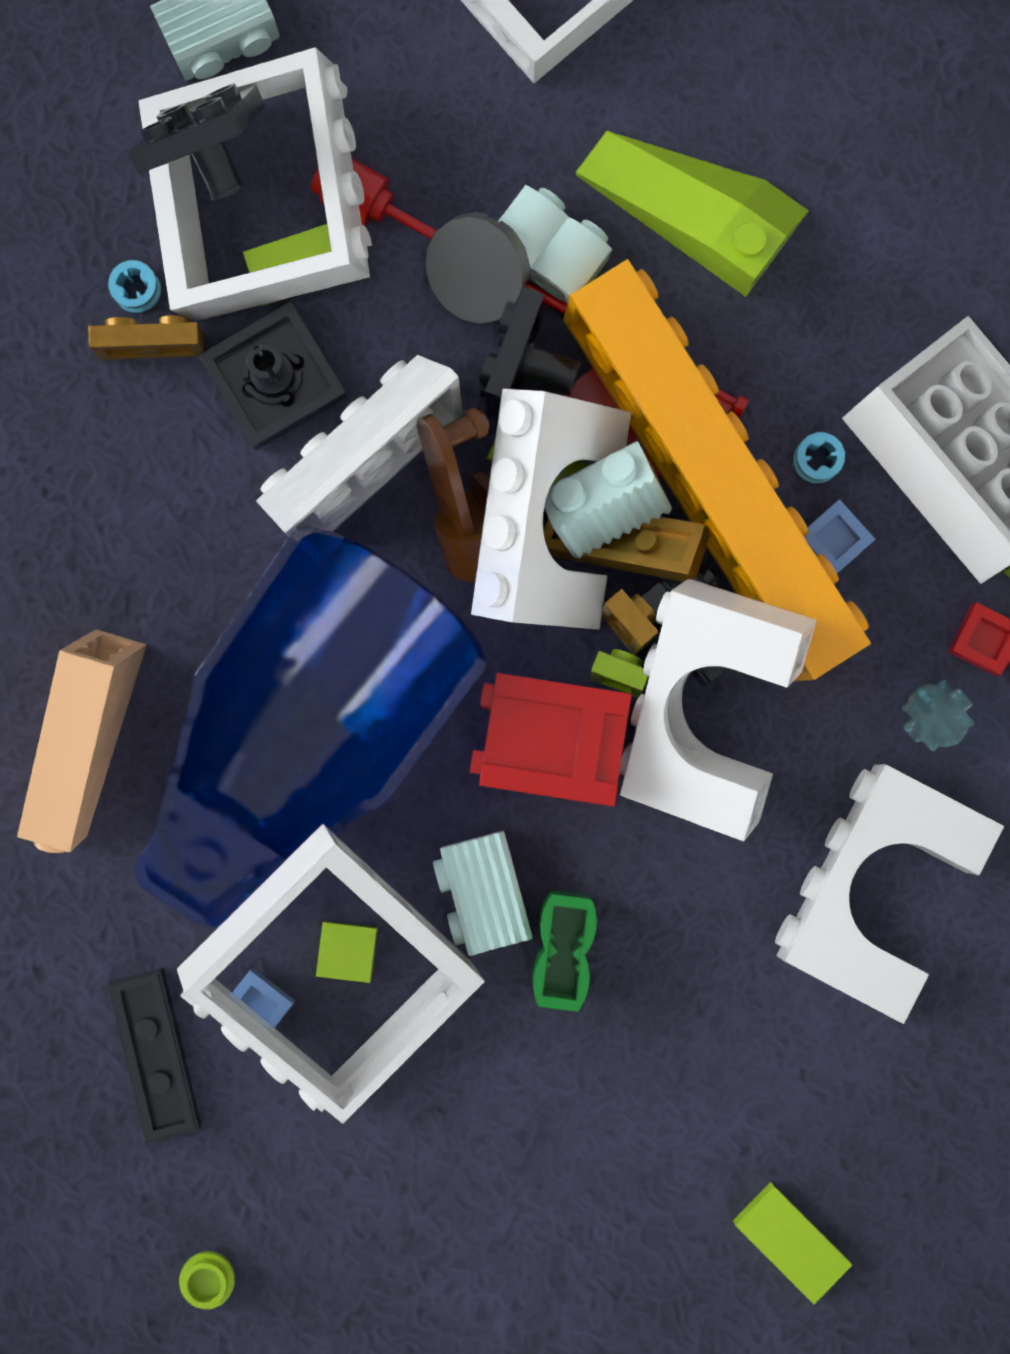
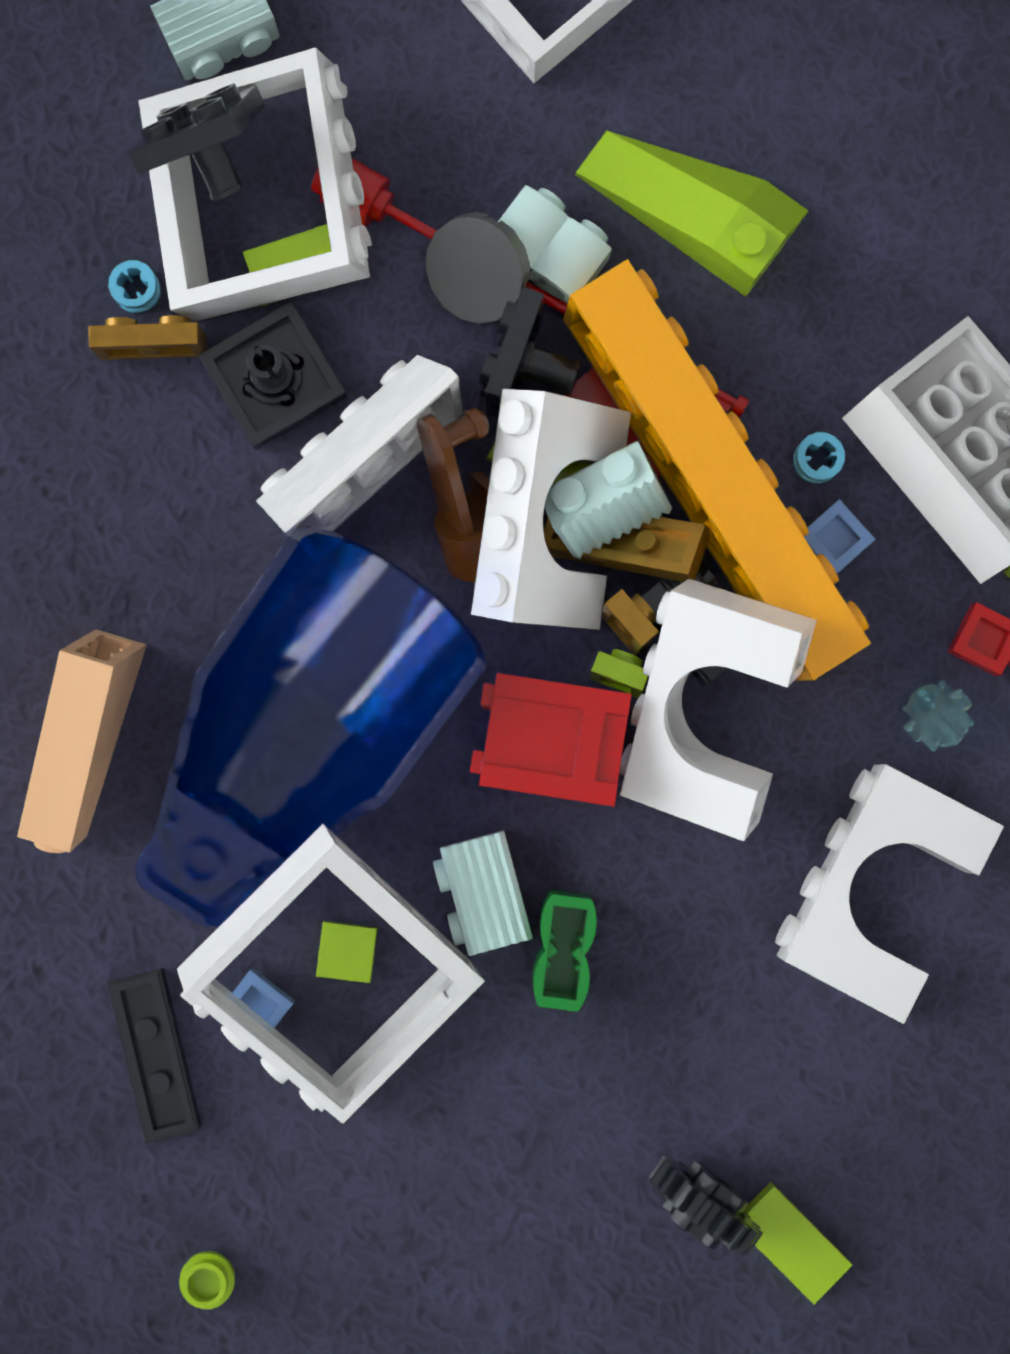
none -> black gear [648,1155,763,1256]

